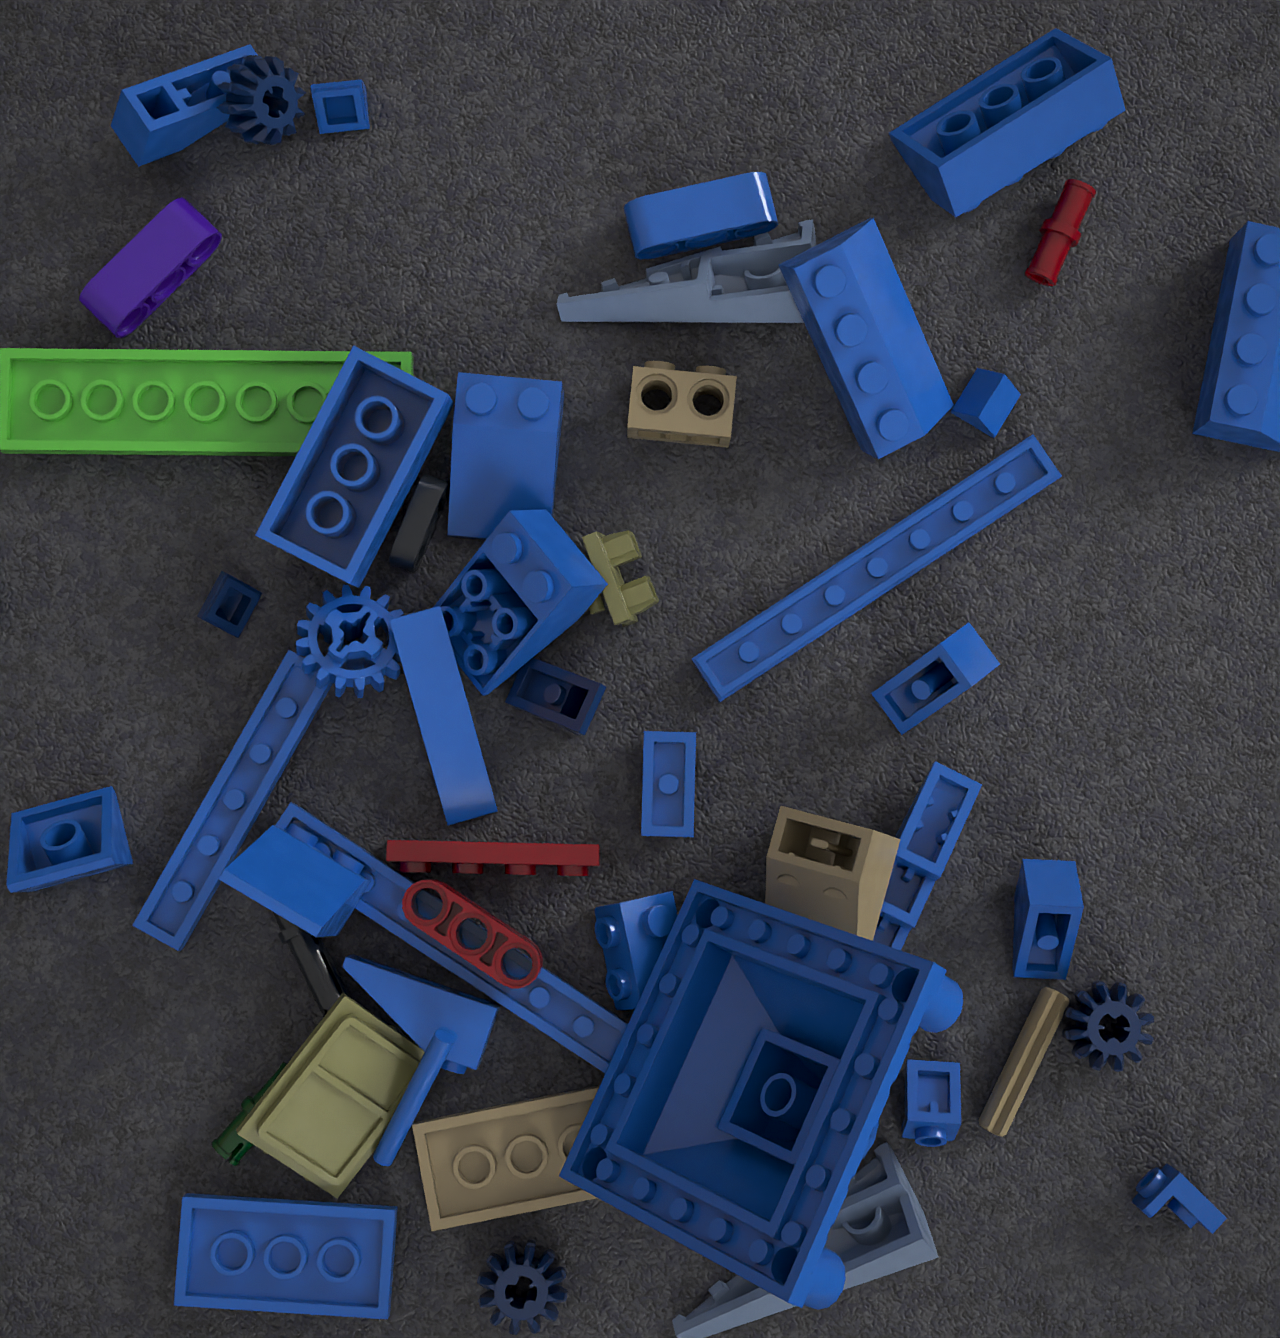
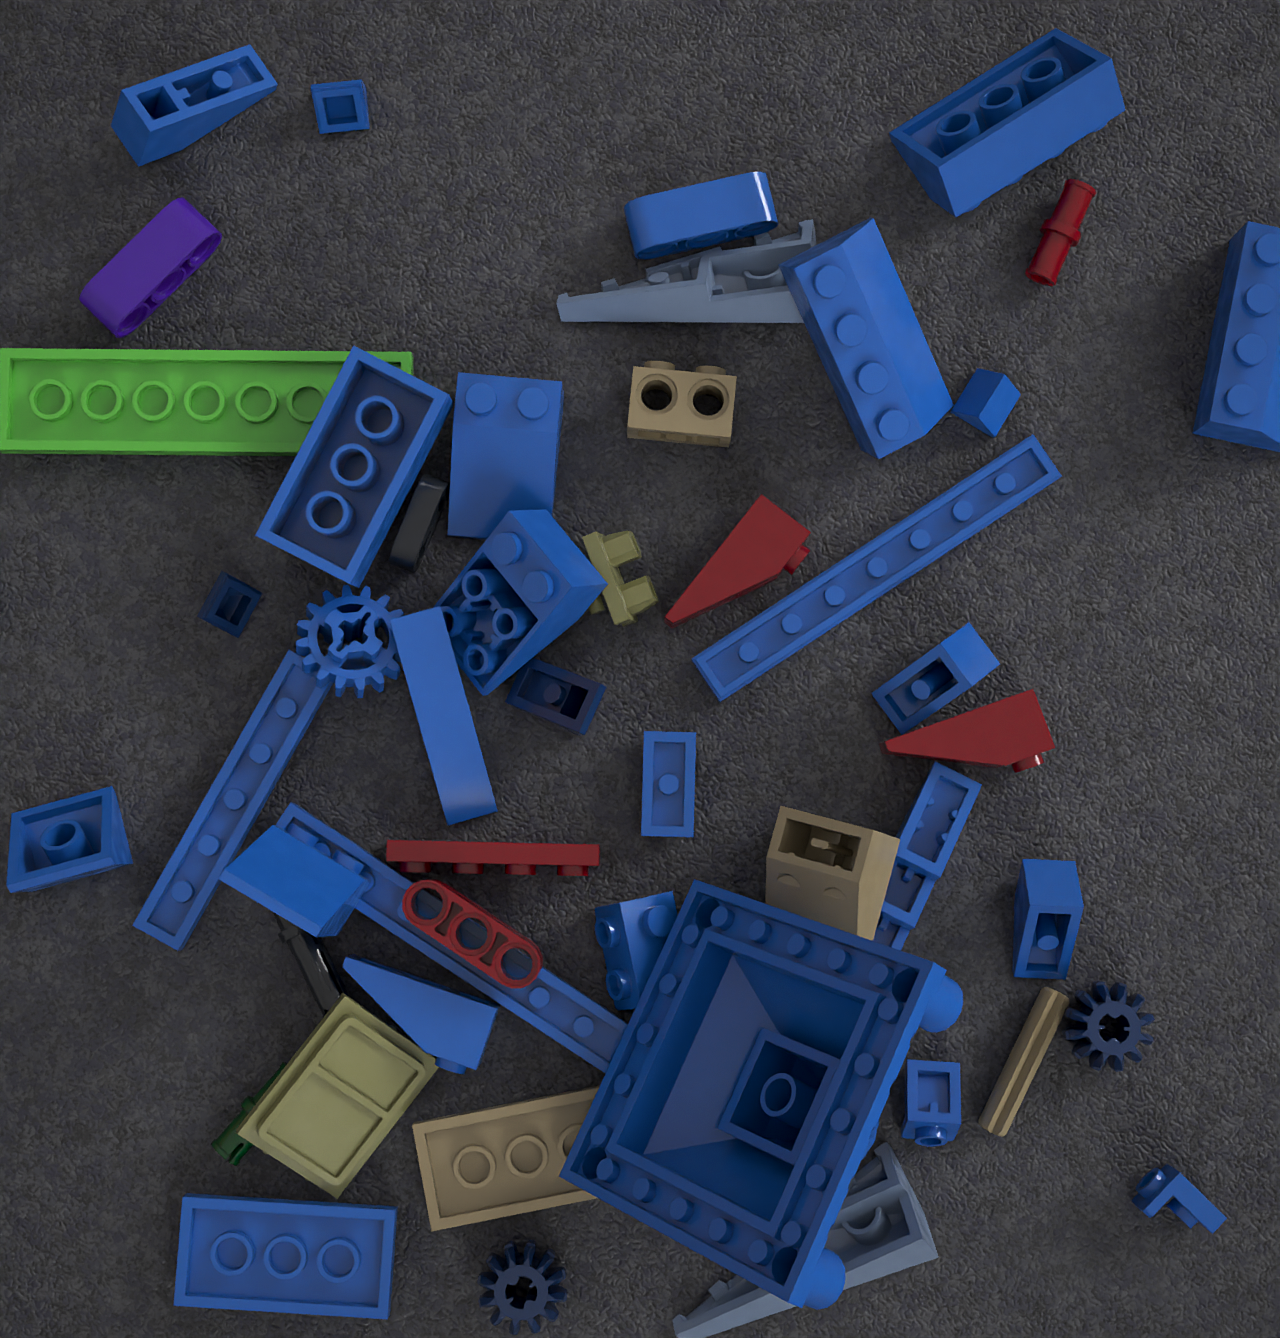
dark blue gear [217,55,307,145] -> none
blue bar [373,1029,455,1166] -> none
none -> dark red slope [664,494,811,629]
none -> dark red slope [879,689,1055,773]

